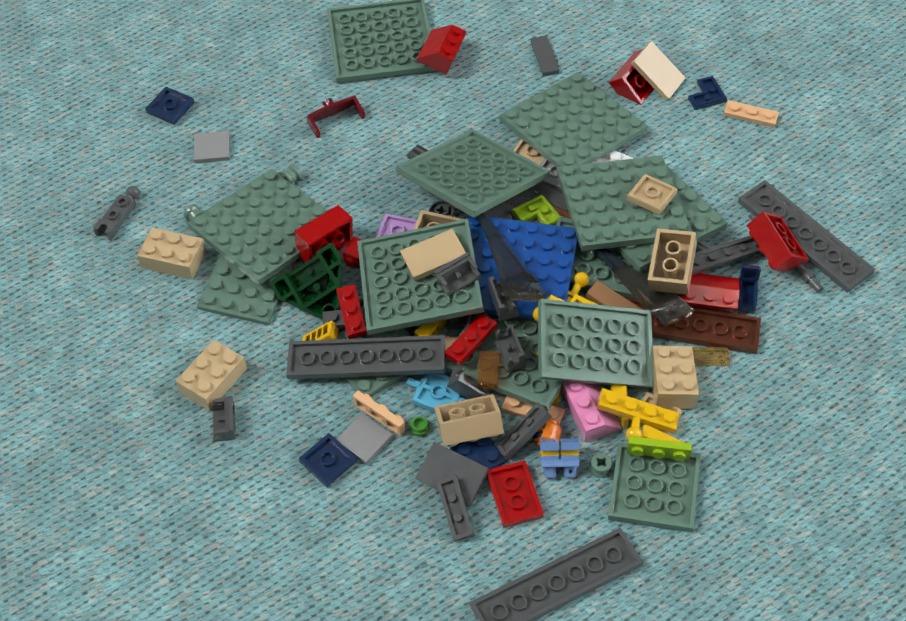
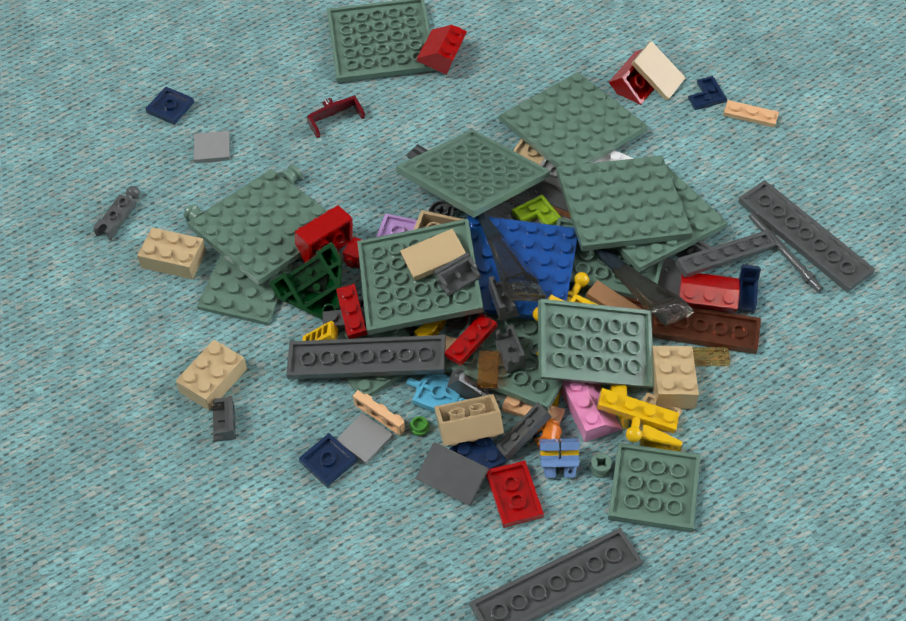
dark grey plate [436,475,475,542] -> none
dark grey tile [530,35,559,76] -> none
tan tile [626,174,678,215] -> none
lime plate [627,436,692,461] -> none
tan brick [648,228,697,294] -> none
red slope [746,211,809,272] -> none

